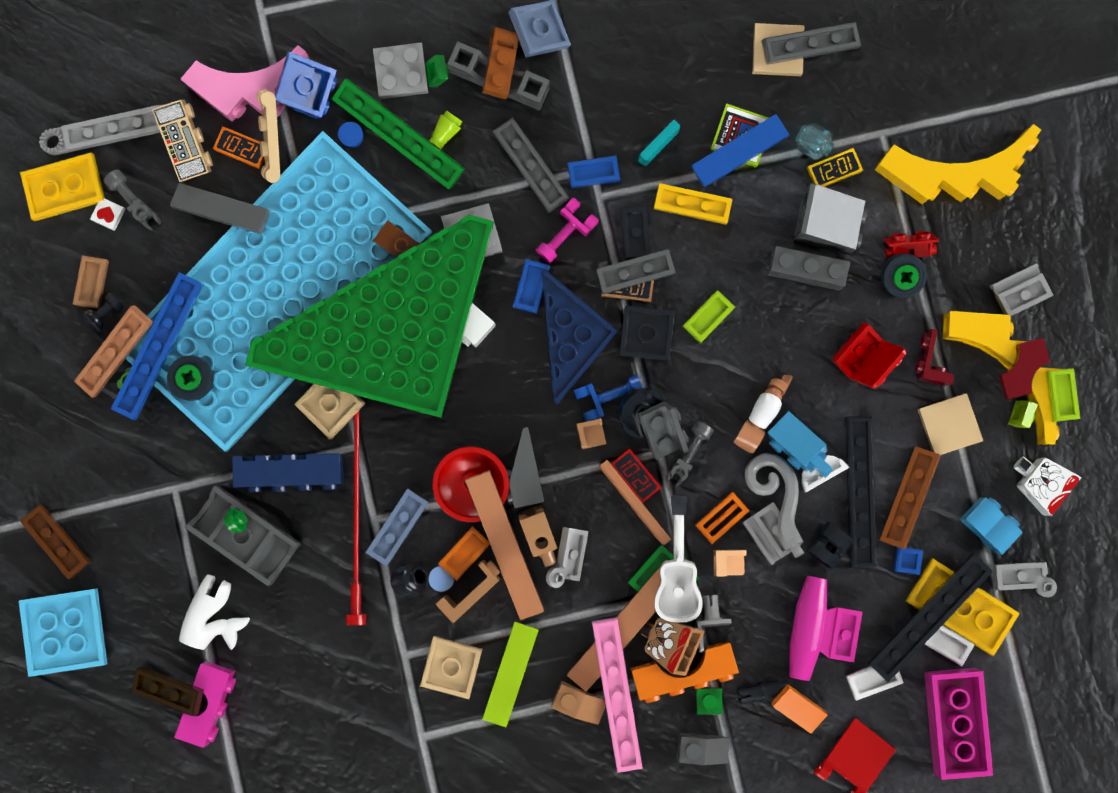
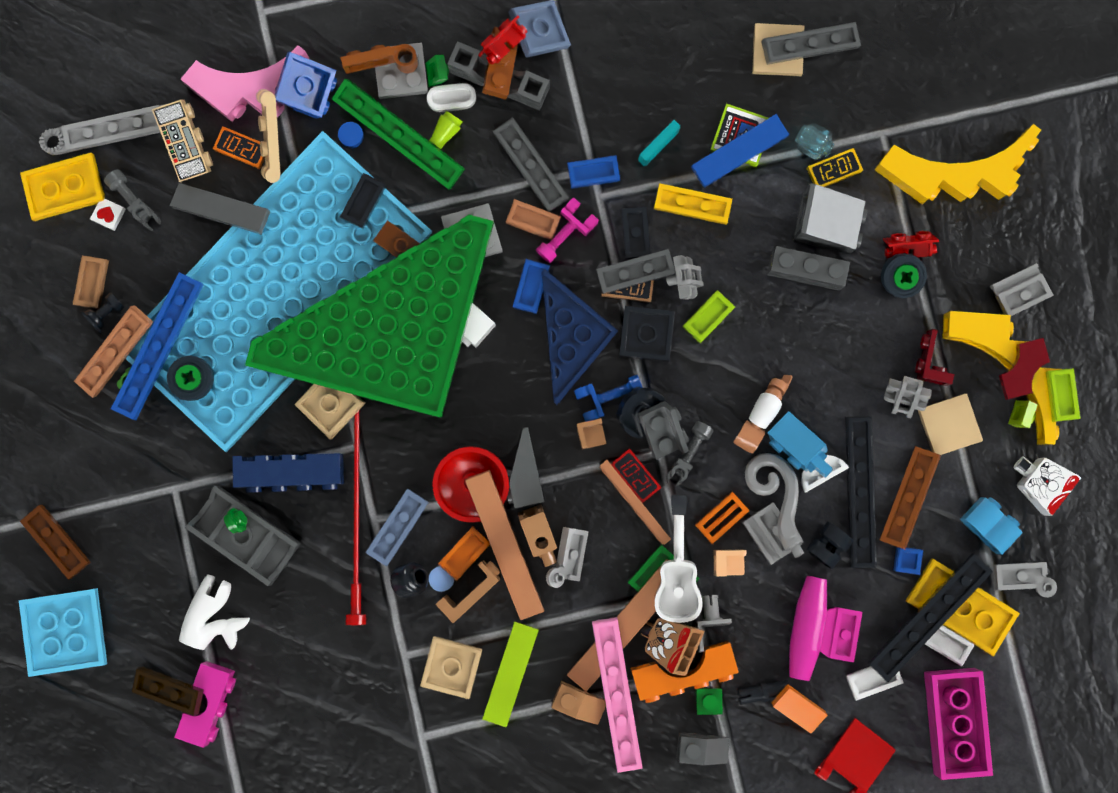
red bracket [831,322,907,389] -> none
none -> black tile [340,173,386,229]
none -> dark orange plate [341,44,418,74]
none -> white tile [427,83,476,112]
none -> red hinge [478,15,528,65]
none -> nougat tile [506,199,561,240]
none -> light grey piece [666,255,704,300]
none -> light grey piece [884,376,932,419]

